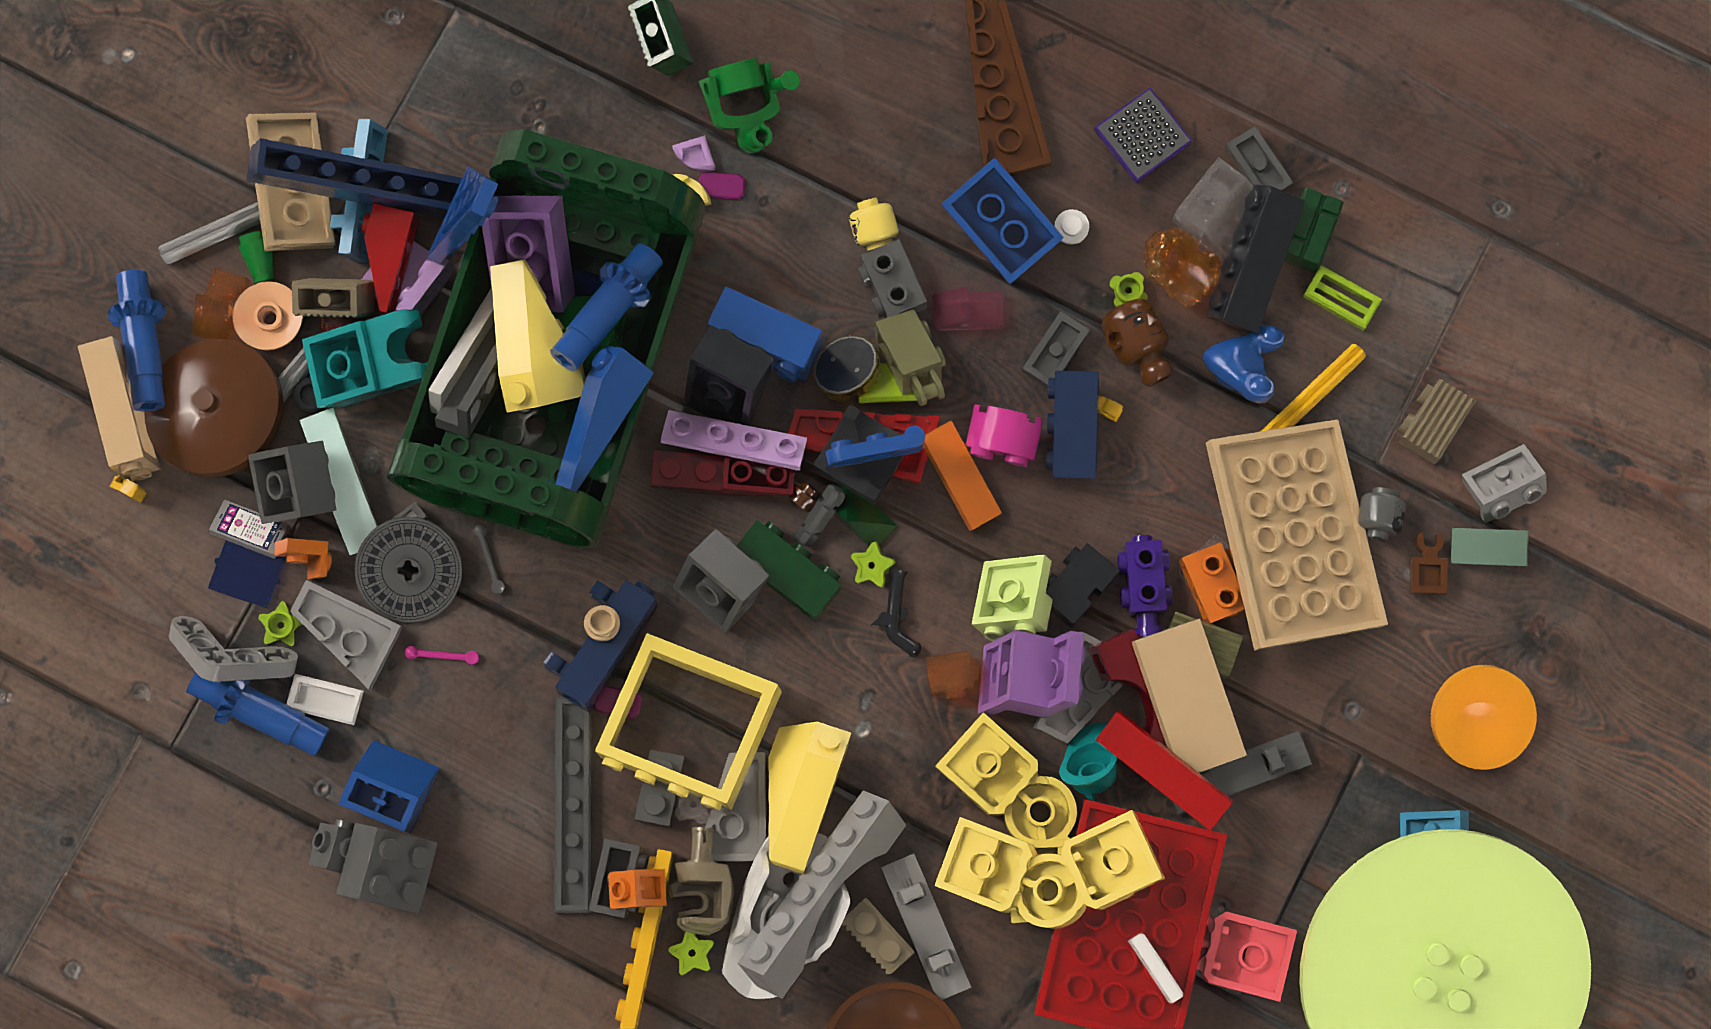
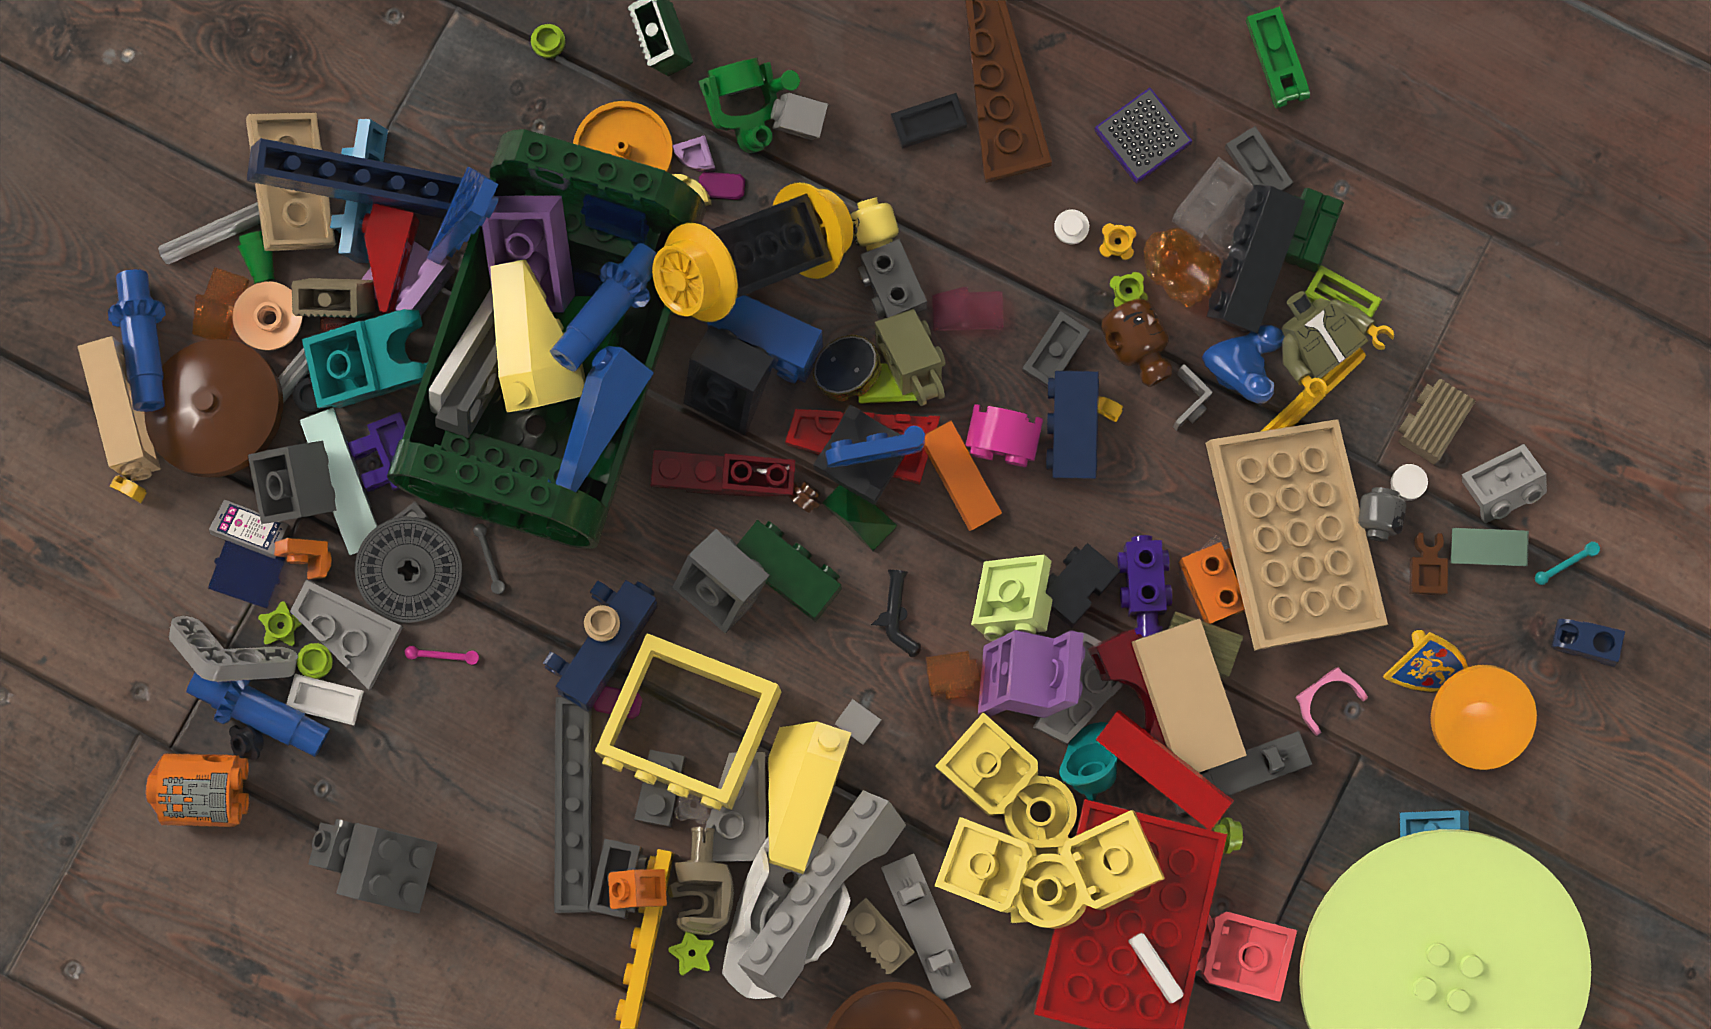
blue slope [338,740,440,834] -> none
lavender bracket [661,410,807,471] -> none
dark grey axle [795,484,846,547] -> none
lime plate [851,541,895,587] -> none
blue brick [941,158,1064,284] -> none
none -> orange cylinder [146,753,249,827]
none -> black plate [229,725,264,761]
none -> lime plate [297,643,333,679]
none -> dark purple plate [347,412,406,492]
none -> lime plate [531,24,565,59]
none -> light orange piece [573,101,674,173]
none -> clear blue piece [581,194,650,245]
none -> brick [652,183,853,322]
none -> light grey brick [771,93,828,140]
none -> light grey piece [835,699,881,745]
none -> black tile [891,93,967,149]
none -> yellow plate [1099,223,1136,260]
none -> light grey bracket [1173,364,1213,431]
none -> lime plate [1214,817,1243,854]
none -> green plate [1246,7,1310,109]
none -> olive torso [1282,291,1394,402]
none -> bright pink cap [1295,667,1368,736]
none -> shield [1383,630,1468,692]
none -> white tile [1390,464,1428,501]
none -> teal hinge [1535,542,1600,585]
none -> dark blue leg [1551,619,1625,667]

